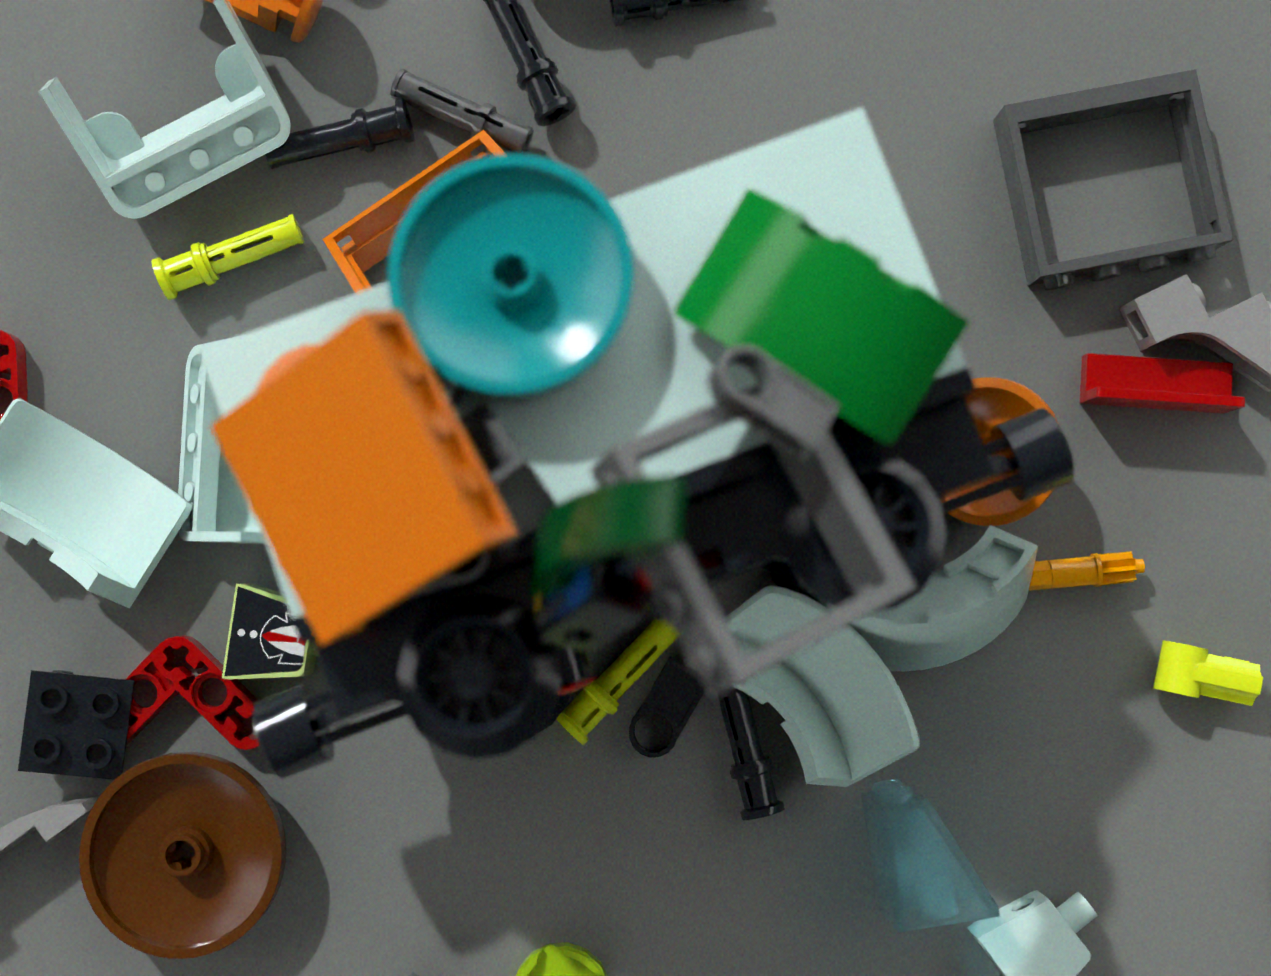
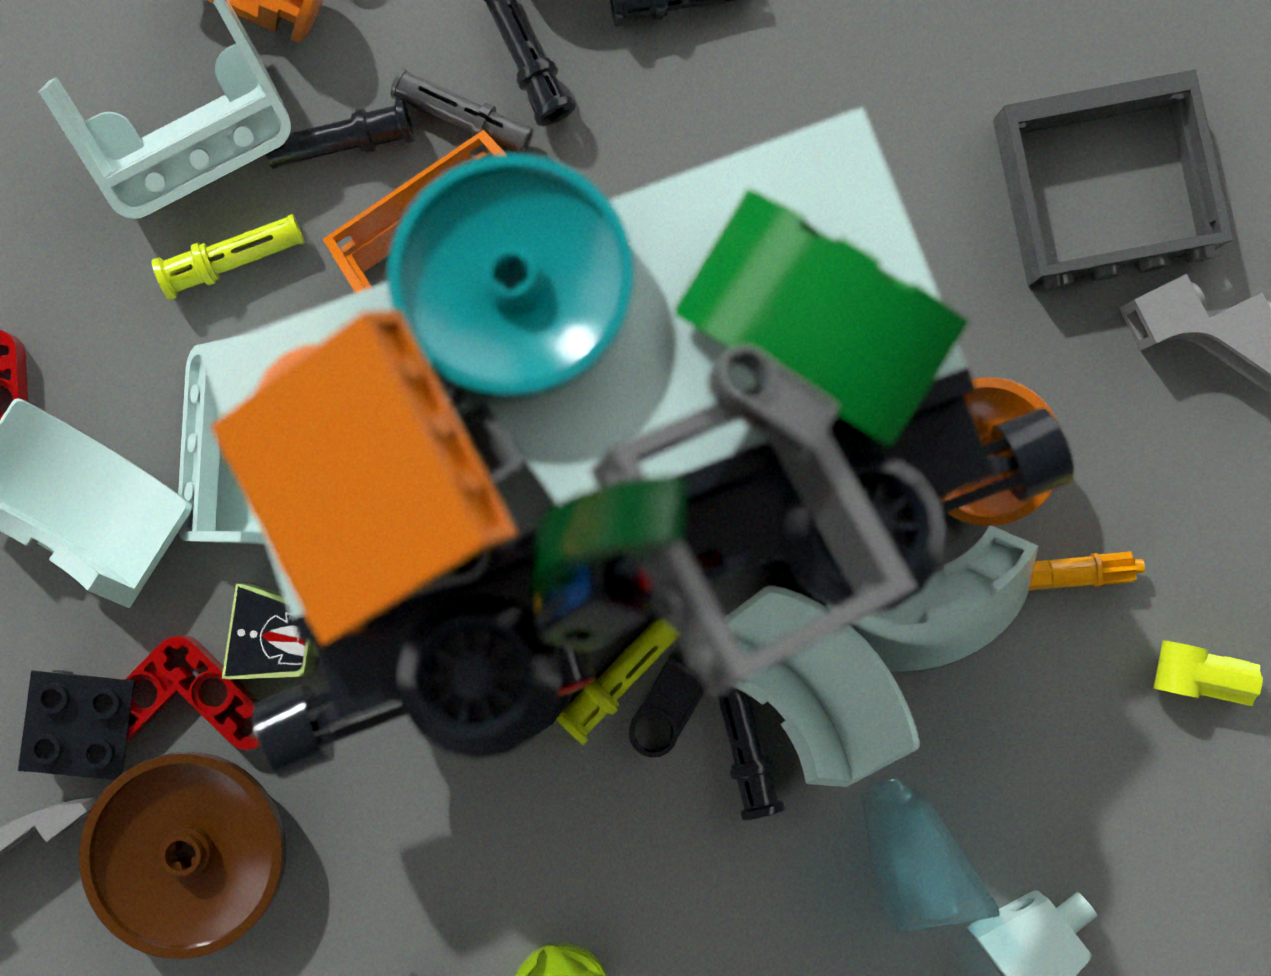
red panel [1079,353,1245,413] -> none

